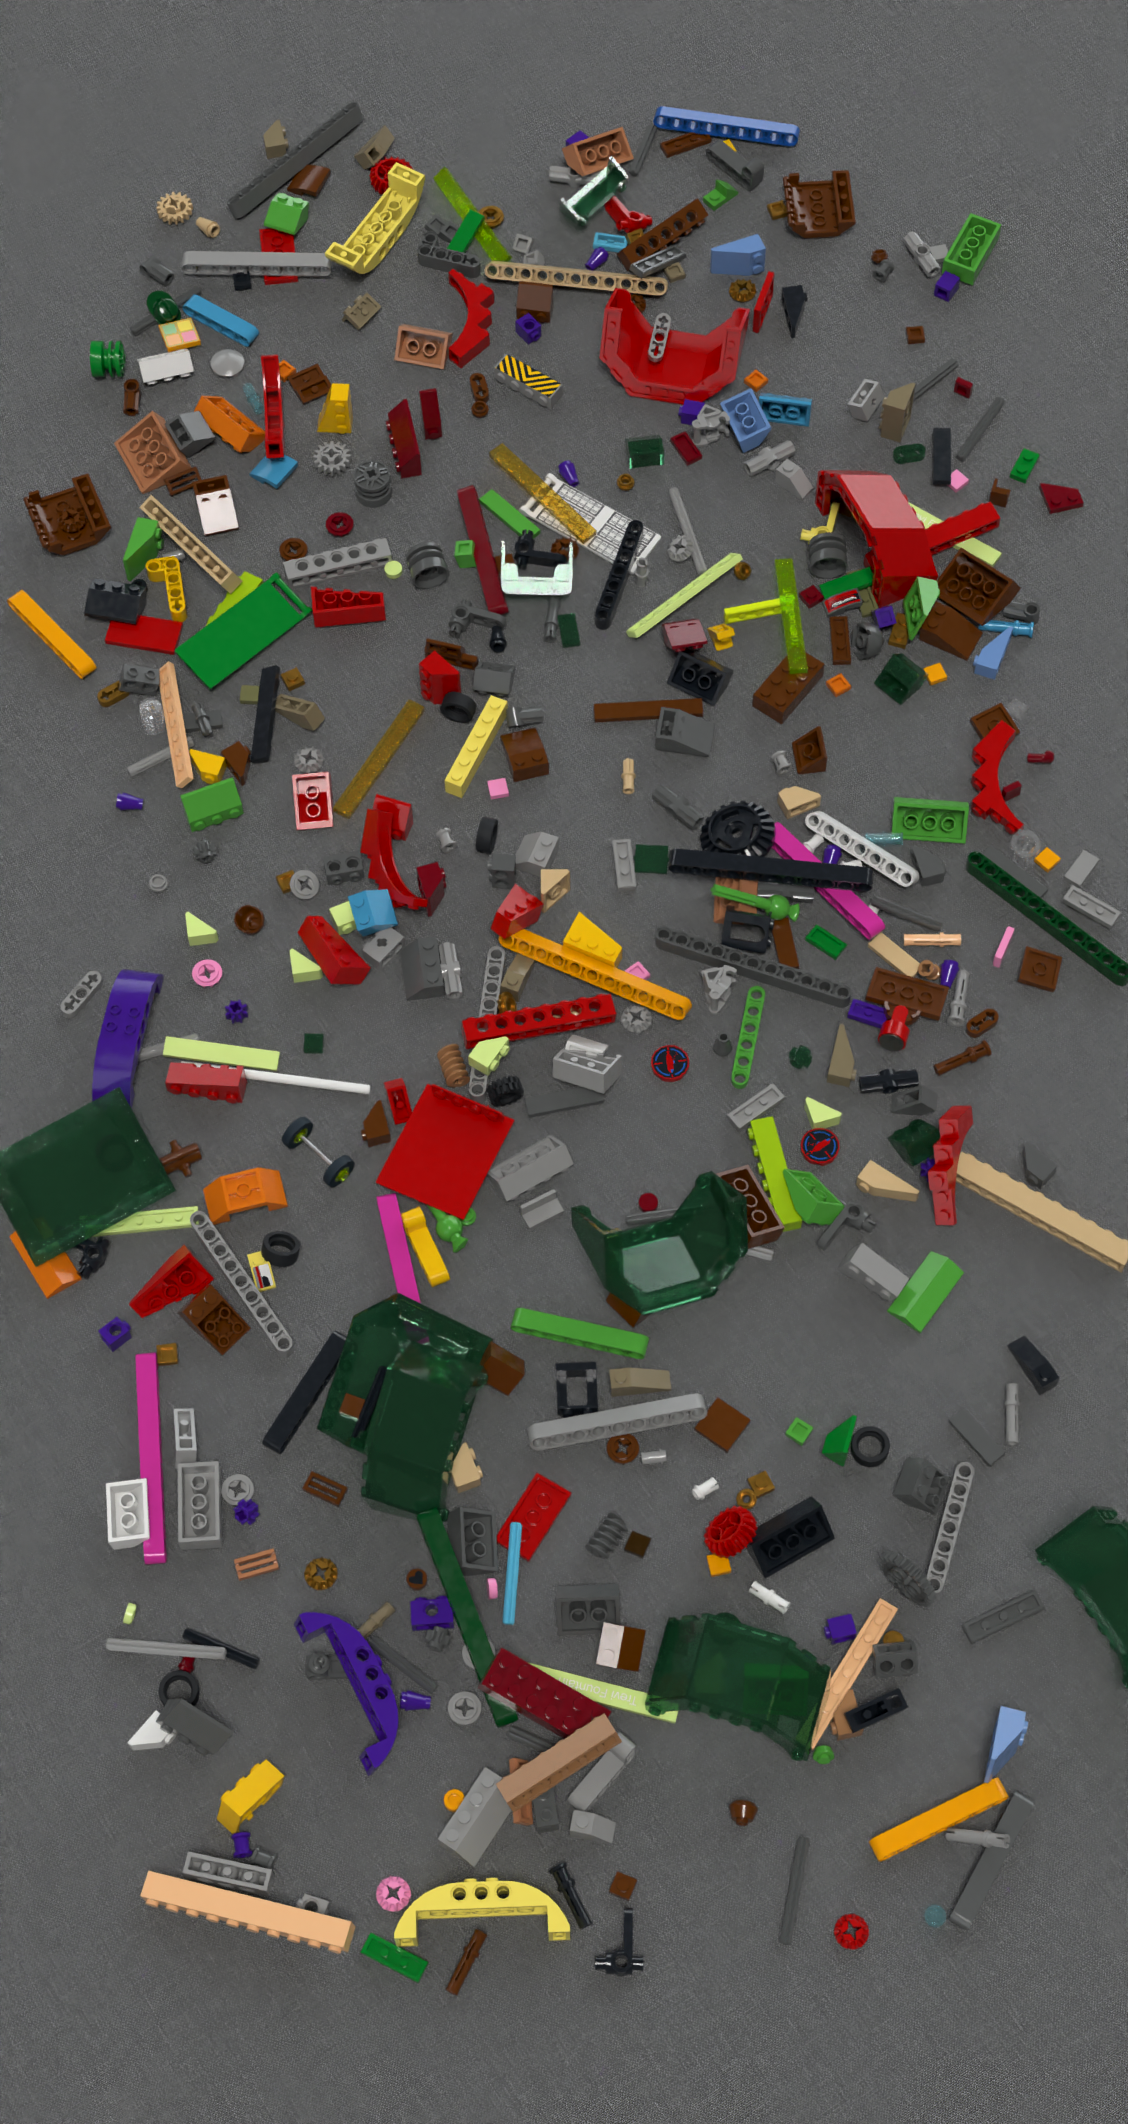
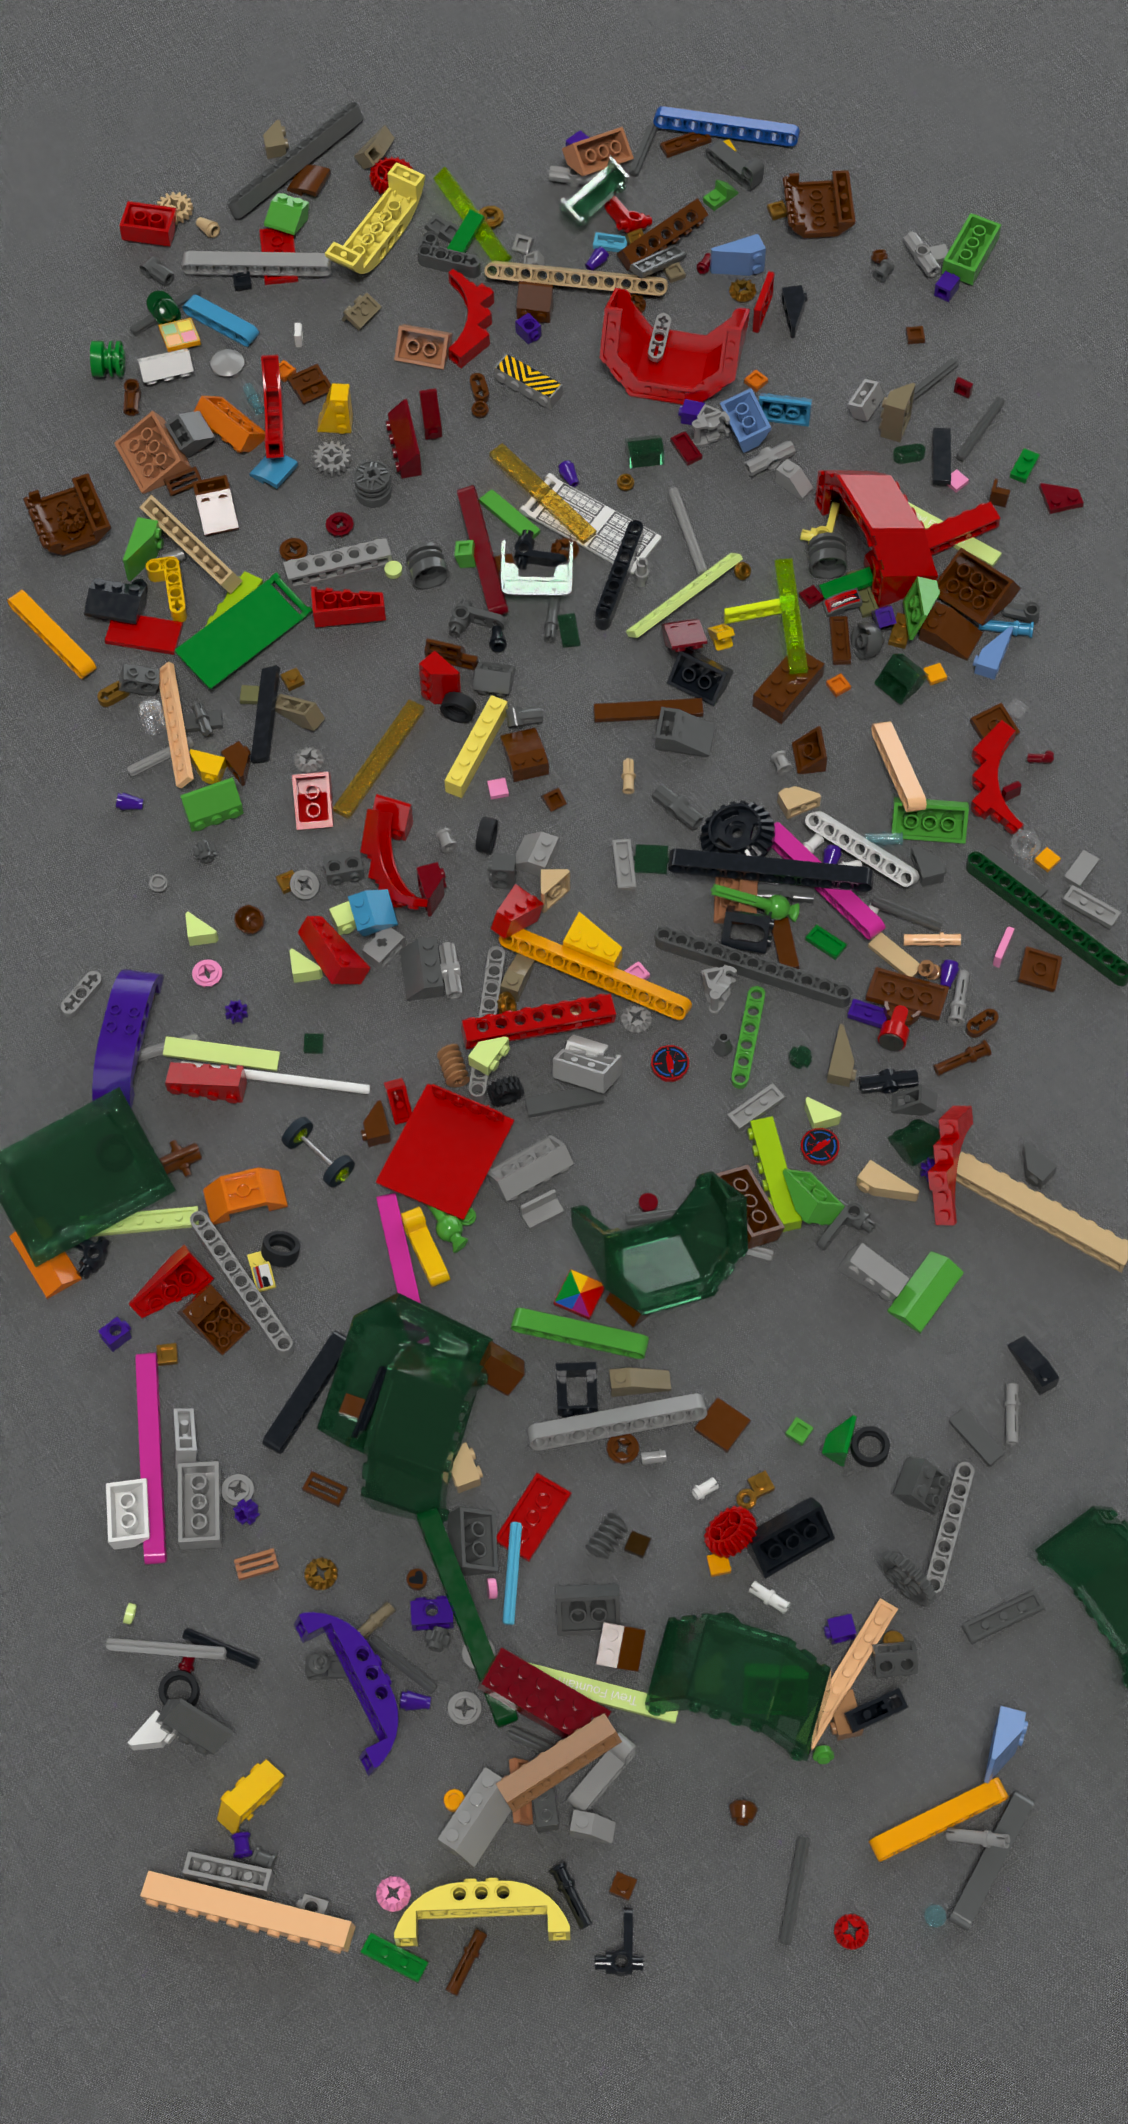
light grey gear [667,534,694,562] -> none
none -> red slope [119,201,177,246]
none -> white tile [294,323,303,347]
none -> reddish brown slope [540,787,567,812]
none -> tile [554,1269,606,1320]
none -> dark red pin [697,253,711,274]
none -> light nougat beam [871,721,927,812]

